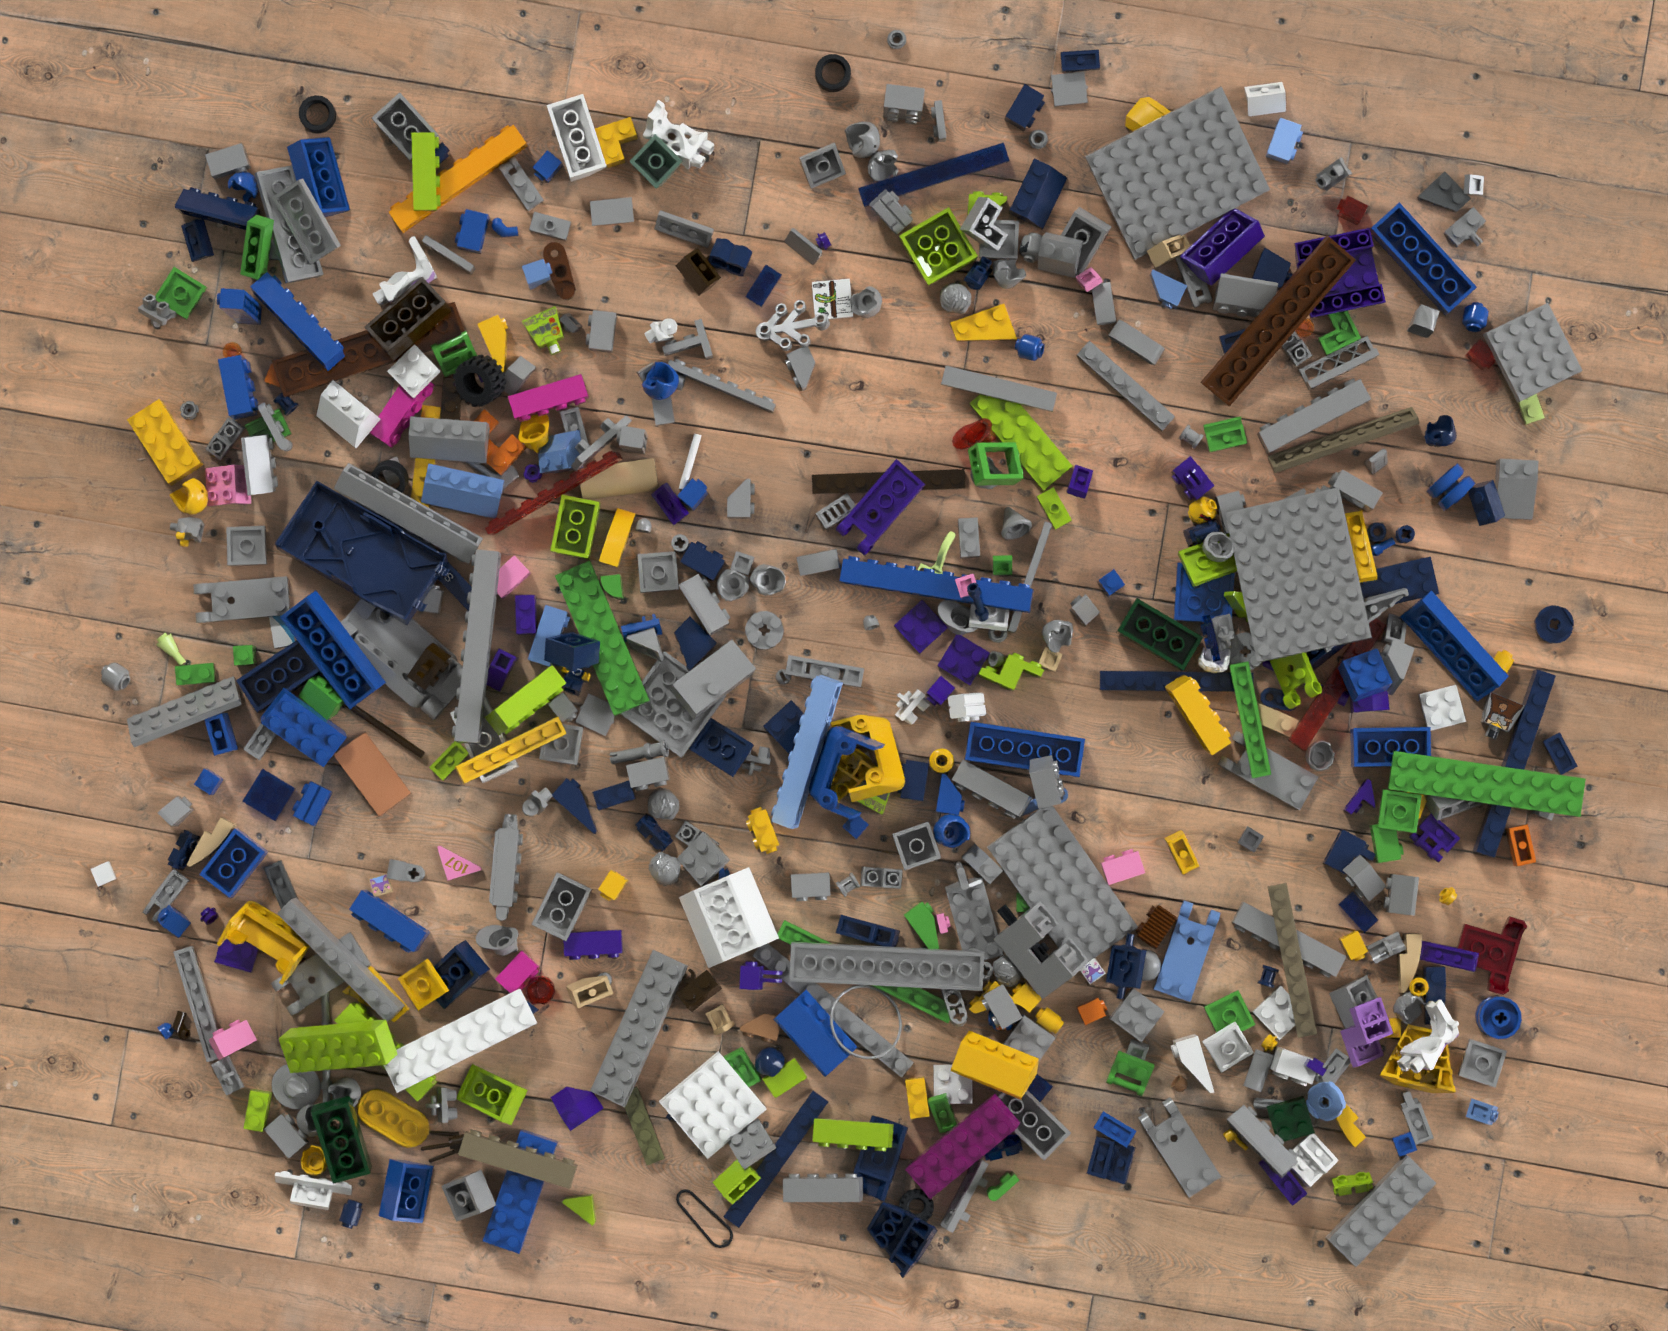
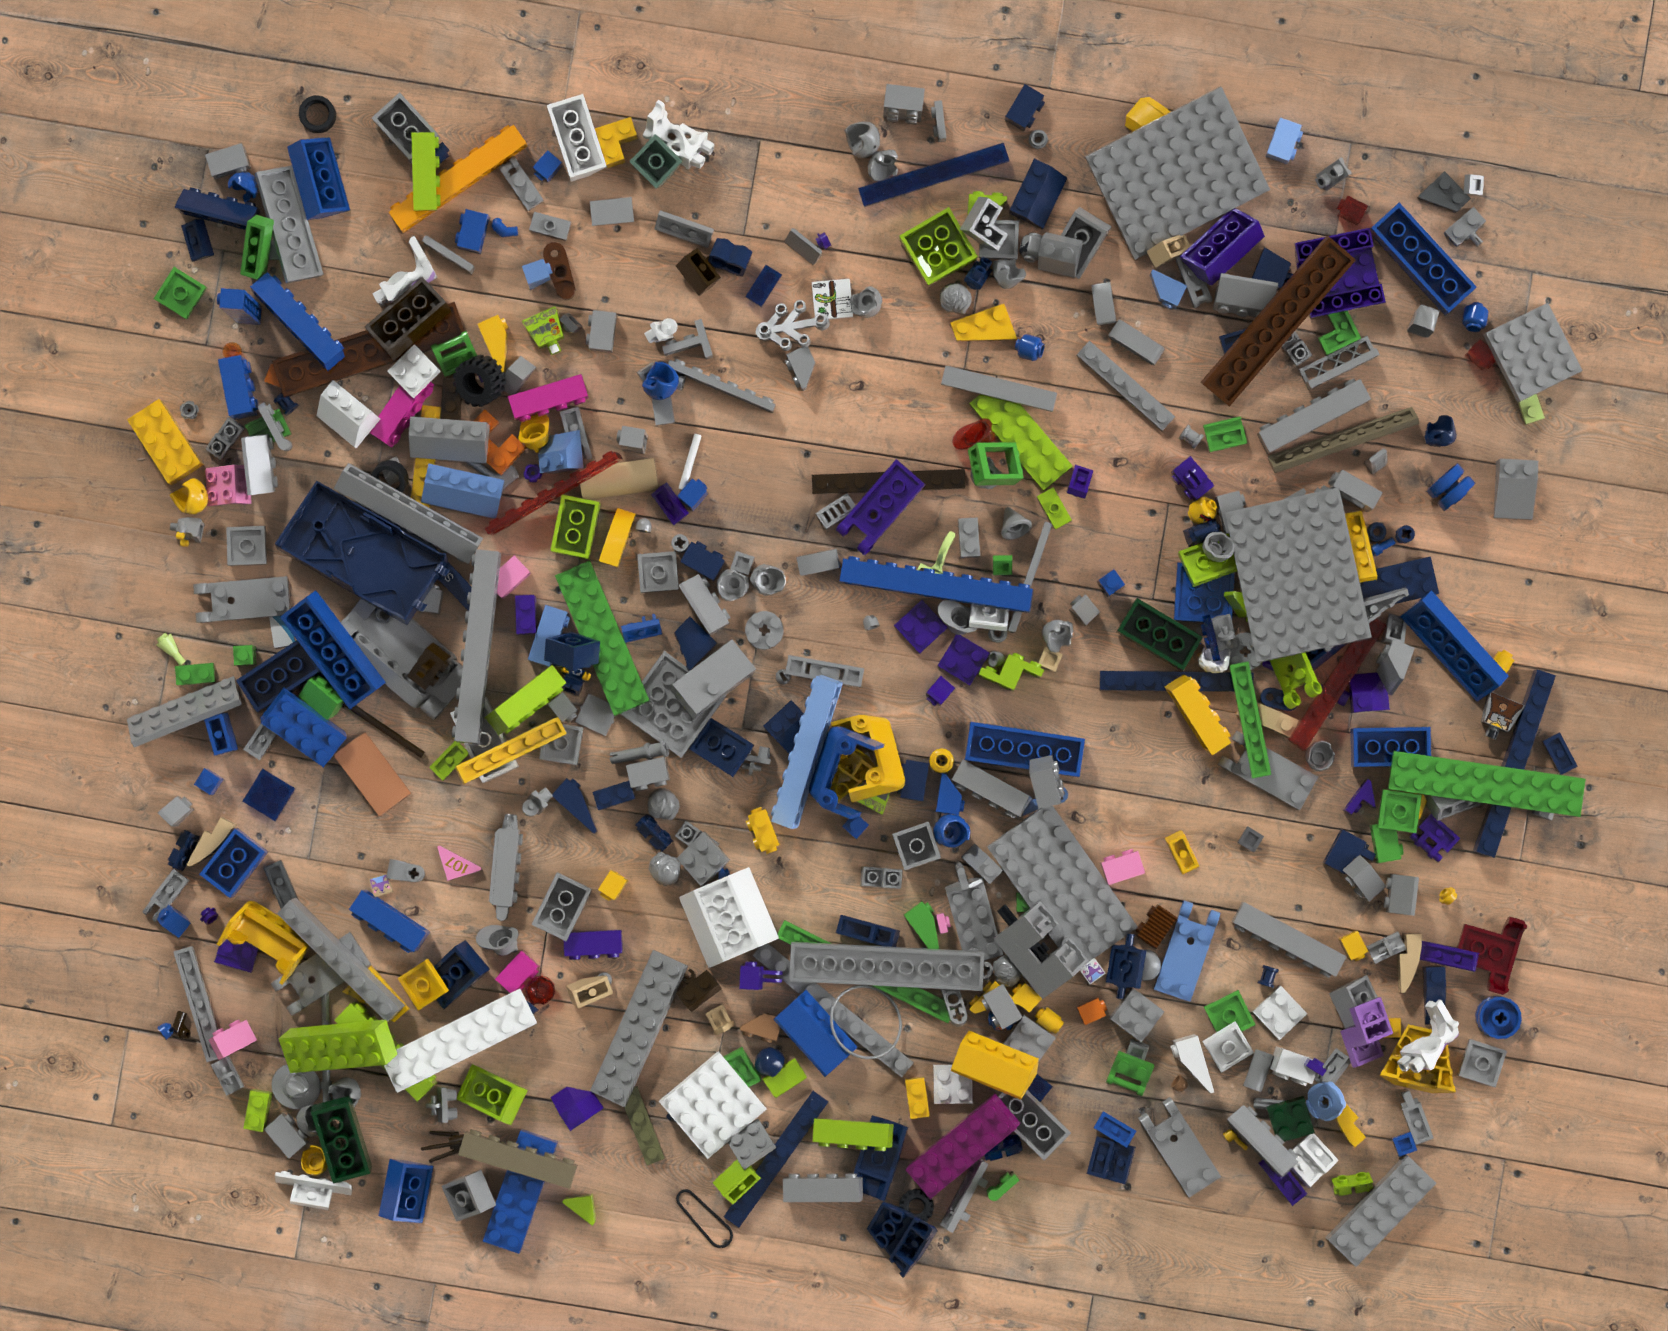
white tile [91,861,117,887] -> none
light grey head [101,662,130,691] -> none
light grey hips [138,294,177,327] -> none
light grey plate [272,178,341,264] -> none
blue brick [292,781,333,826] -> none
dark blue brick [339,1199,363,1229] -> none
yellow tile [358,1089,430,1148] -> none
dark purple slope [487,648,518,692] -> none
light grey hinge [571,415,632,471] -> none
bright green brick [600,574,624,600] -> none
light grey slope [626,627,664,662] -> none
light grey slope [727,479,755,519] -> none
light grey brick [791,872,831,901] -> none
light grey slope [799,143,846,189] -> none
black tyre [815,54,851,92] -> none
light grey bush [836,872,861,897] -> none
light grey brick [869,189,913,235] -> none
light grey plate [887,30,906,49] -> none
white hips [895,689,930,725] -> none
bright green plate [928,1093,958,1133] -> none
white brick [948,693,986,722] -> none
bright pink plate [955,574,976,598] -> none
dark blue bar [967,583,989,621] -> none
light grey piece [1051,72,1088,107] -> none
dark blue plate [1060,49,1100,72] -> none
bright pink plate [1075,267,1102,292] -> none
white panel [1244,82,1286,116] -> none
yellow plate [1261,1034,1278,1052] -> none
dark tan plate [1267,883,1317,1038] -> none
clear orange plate [1295,318,1314,337] -> none
blue brick [1338,648,1393,702] -> none
clear blue plate [1338,891,1378,933] -> none
light grey hair [1393,992,1425,1025] -> none
yellow cone [1409,977,1429,997] -> none
white plate [1418,685,1466,731] -> none
medium blue bracket [1466,1098,1499,1125] -> none
dark blue brick [1468,480,1505,526] -> none
orange brick [1505,824,1536,866] -> none
dark blue plate [1534,605,1574,644] -> none

